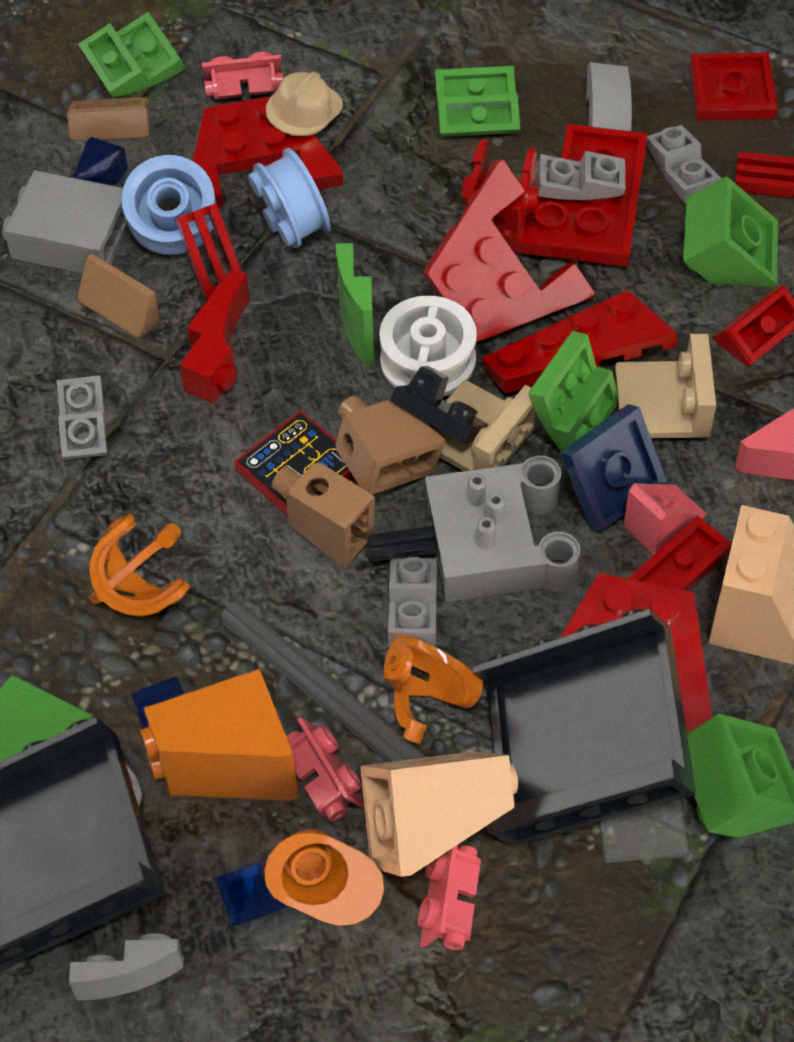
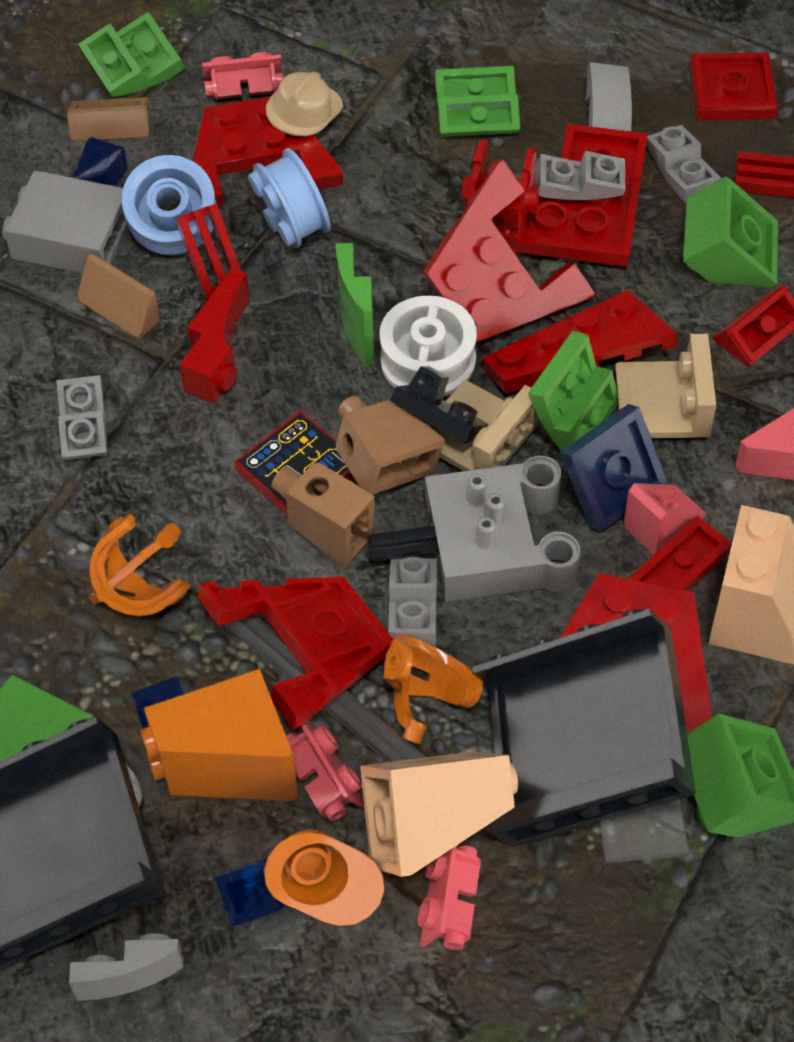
none -> red wing [197,576,393,729]

